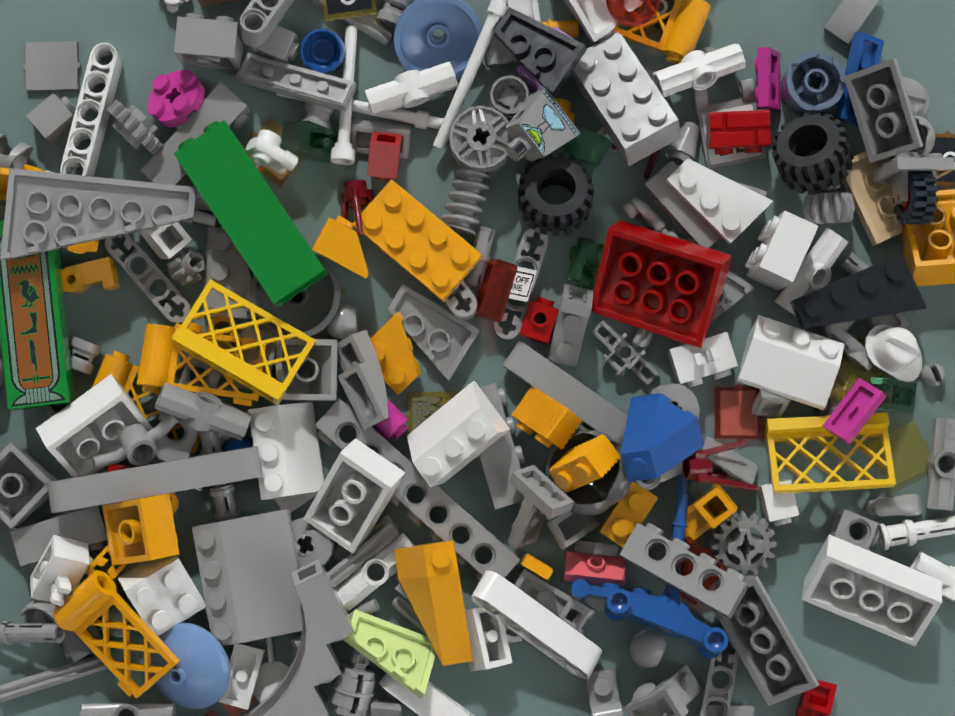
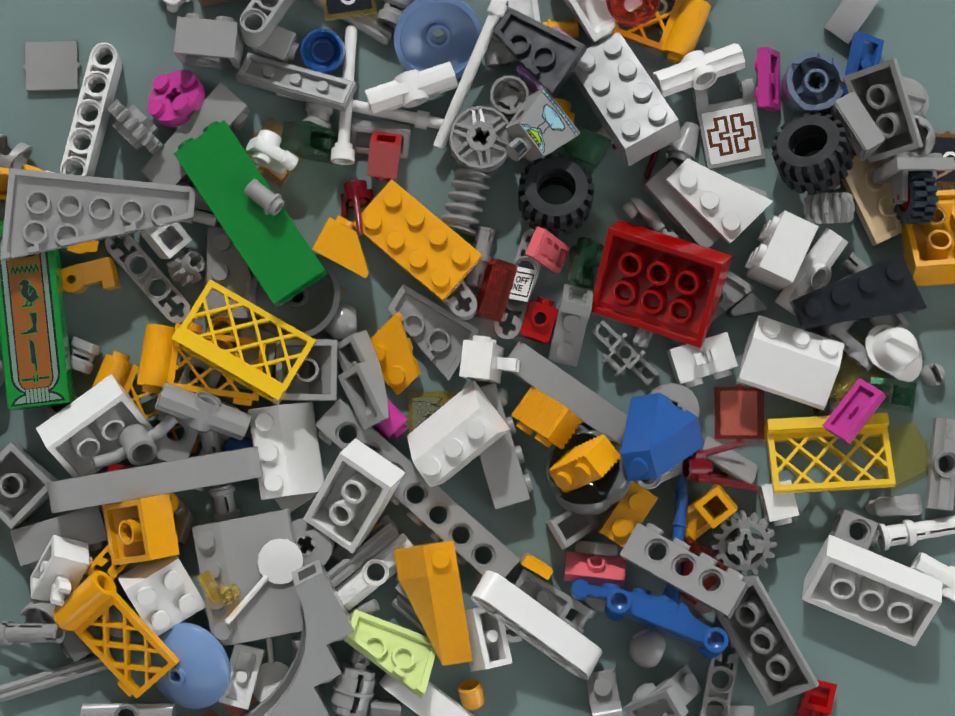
light grey brick [26,93,76,143] -> none
light grey bracket [508,465,574,550] -> none
red brick [705,110,771,155] -> none
light grey tile [752,389,791,418] -> none
none -> dark tan arm [173,500,195,545]
none -> clear yellow arm [196,570,241,605]
none -> white piece [225,538,303,624]
none -> light grey pin [244,179,284,216]
none -> light orange piece [458,679,485,711]
none -> white brick [459,335,521,384]
none -> coral plate [525,226,571,275]
none -> dark grey slope [727,293,768,318]
none -> light grey slope [831,92,885,161]

